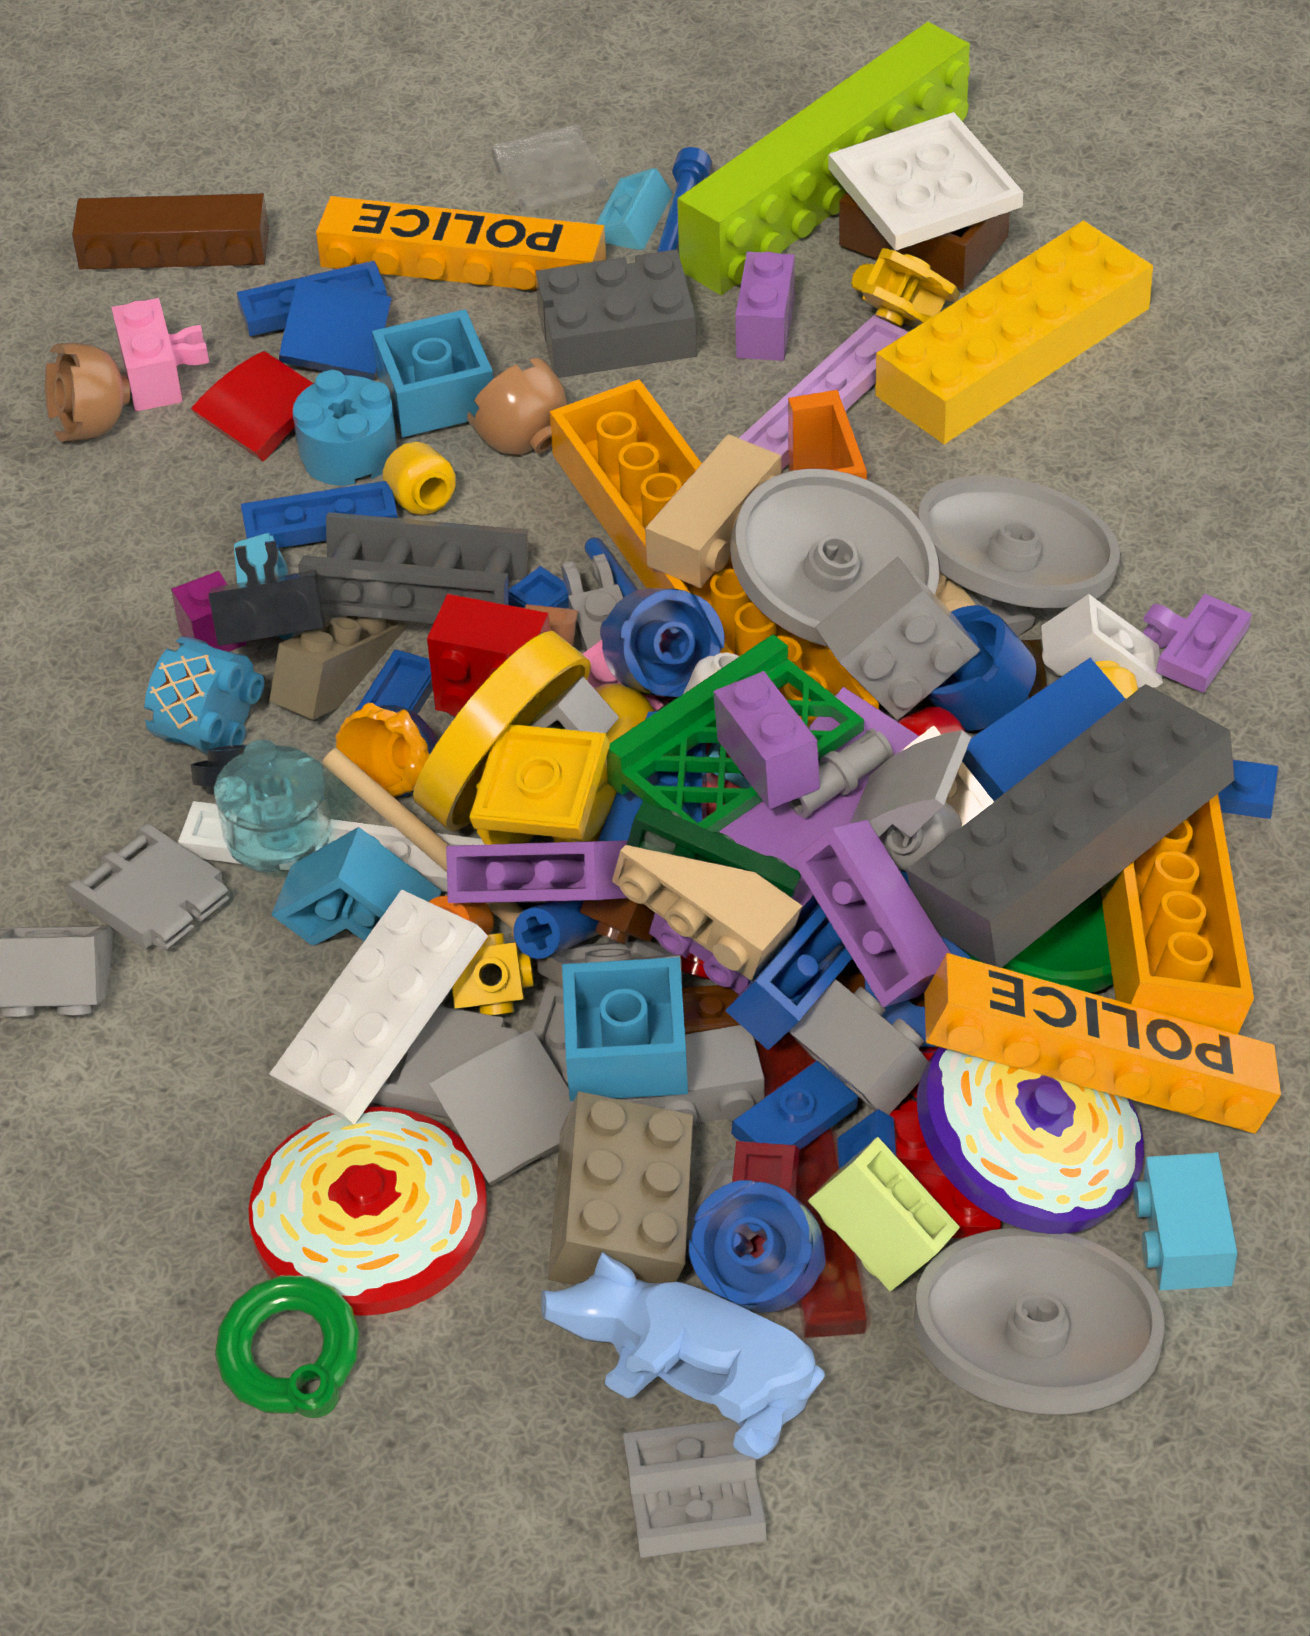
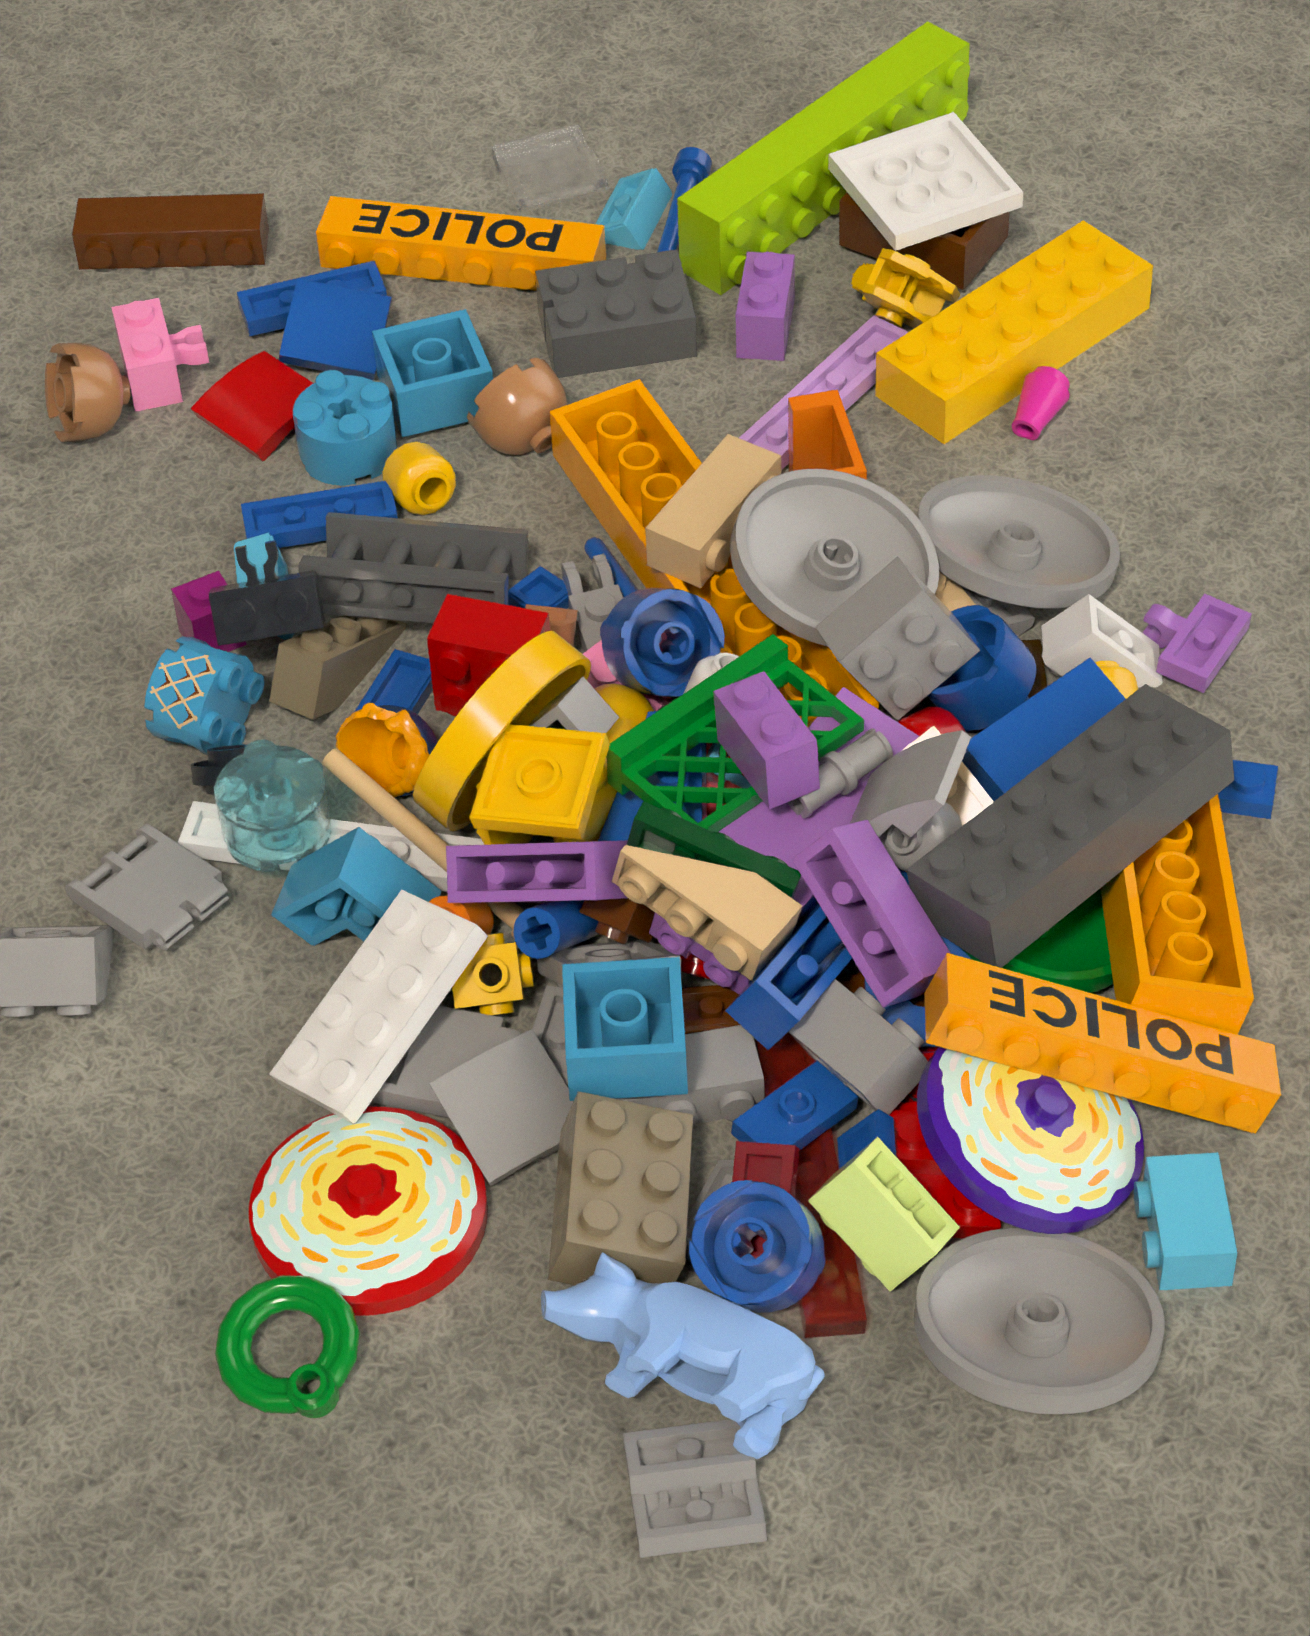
none -> dark pink cone [1011,366,1070,441]

